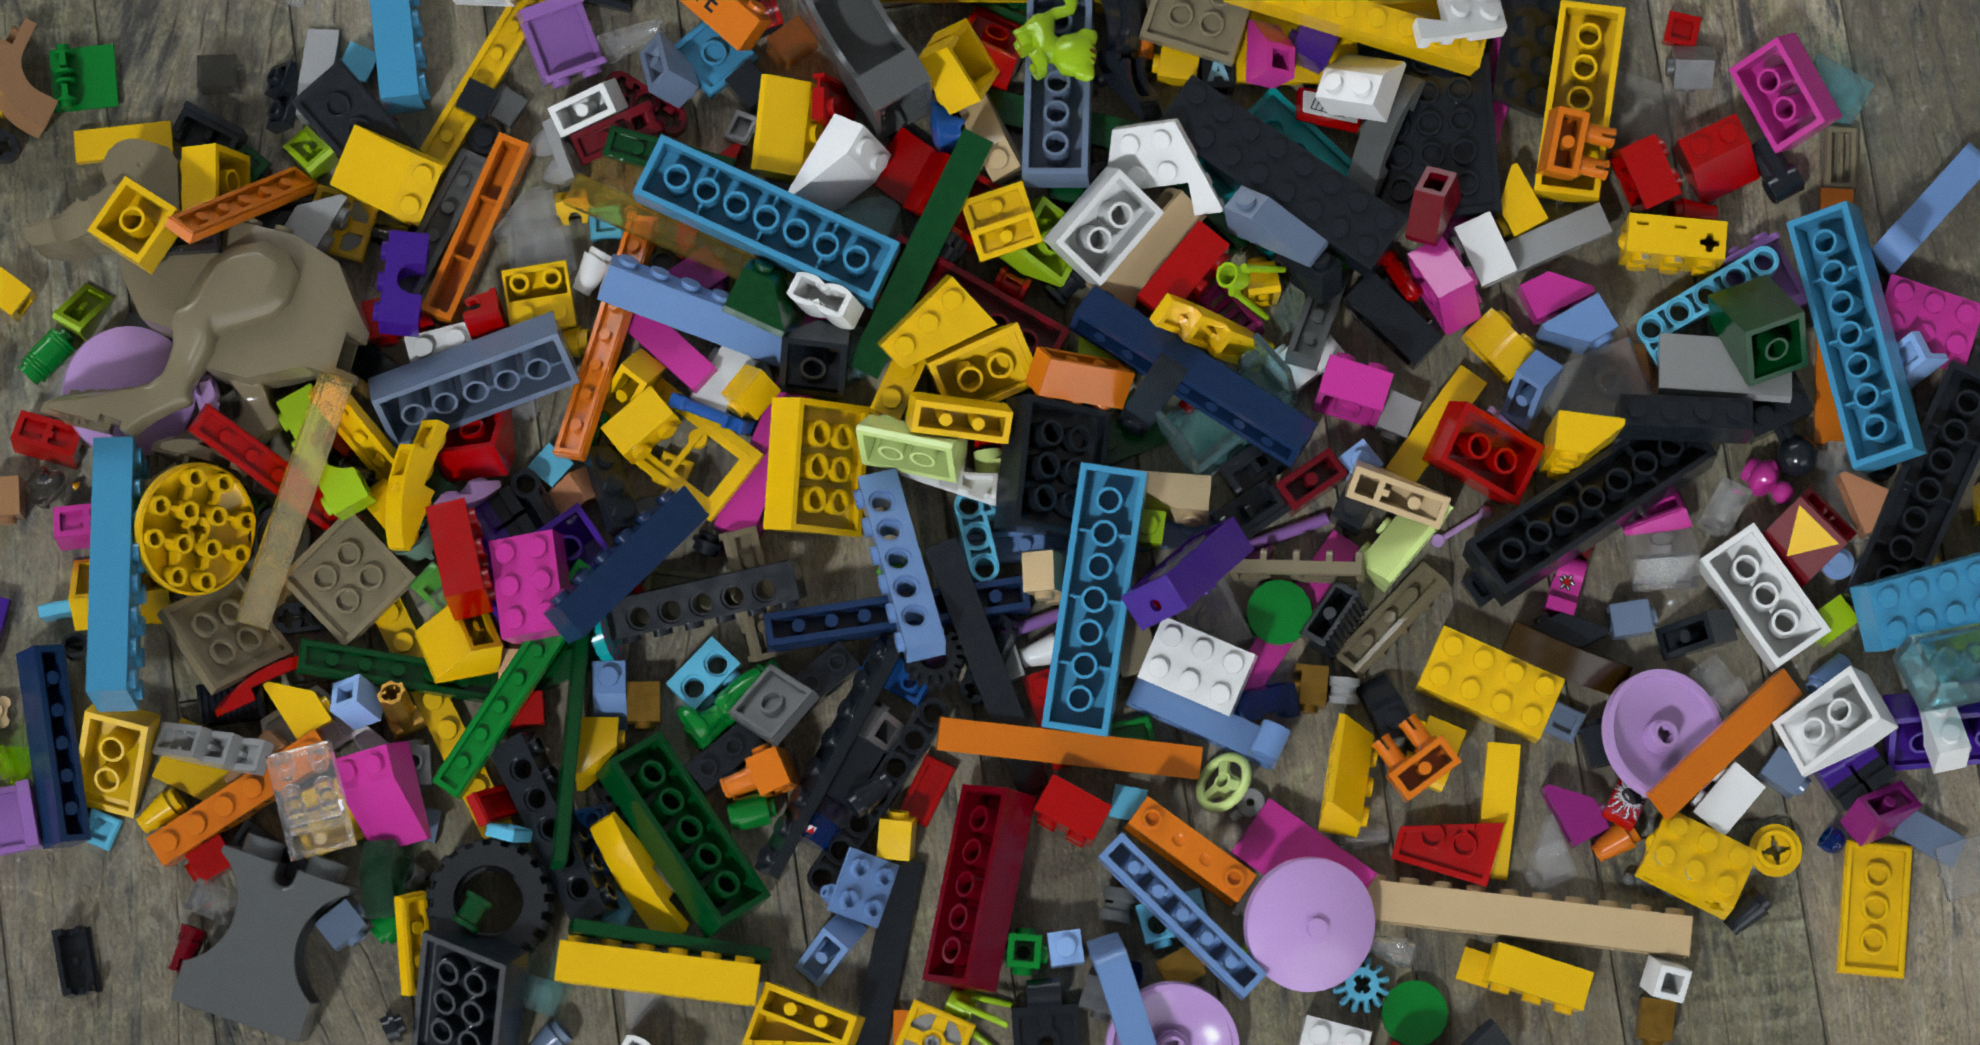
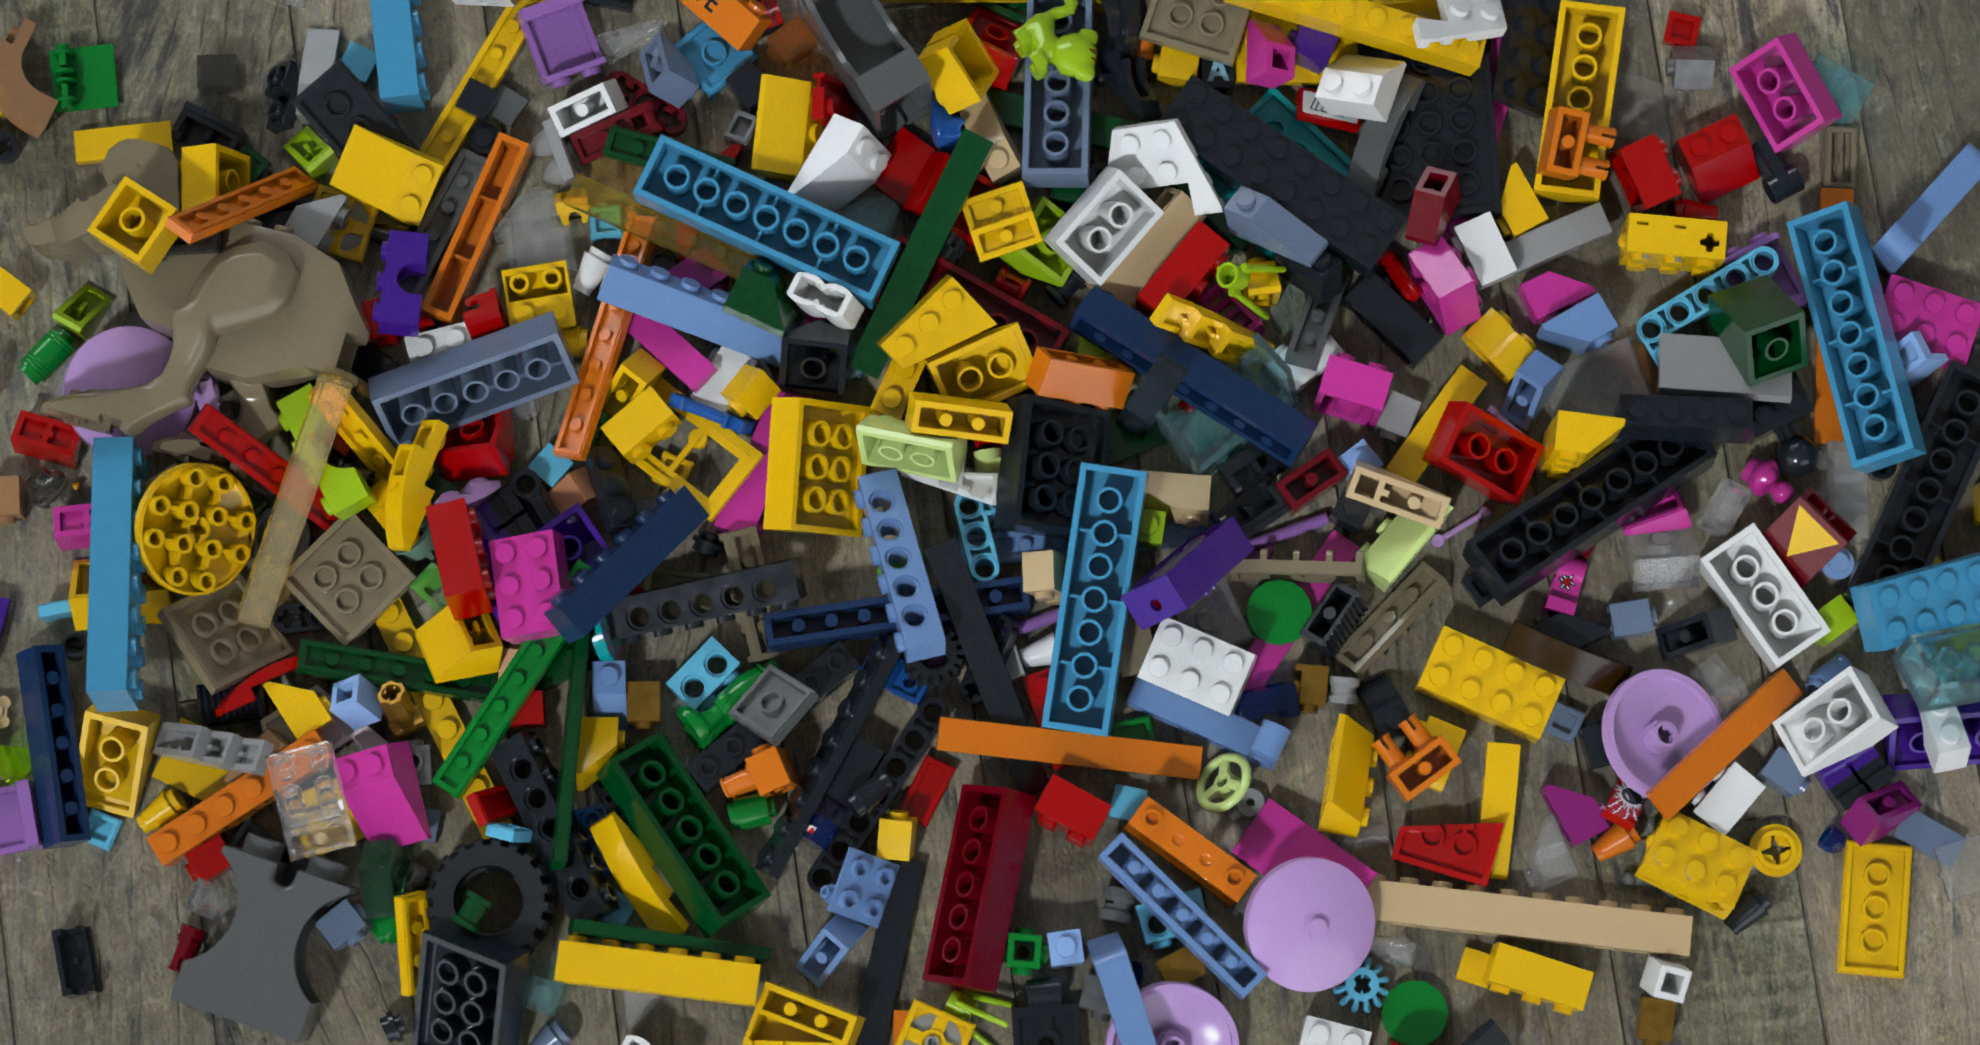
flat silver brick [857,700,905,753] -> none
nougat slope [1833,471,1889,540] -> none

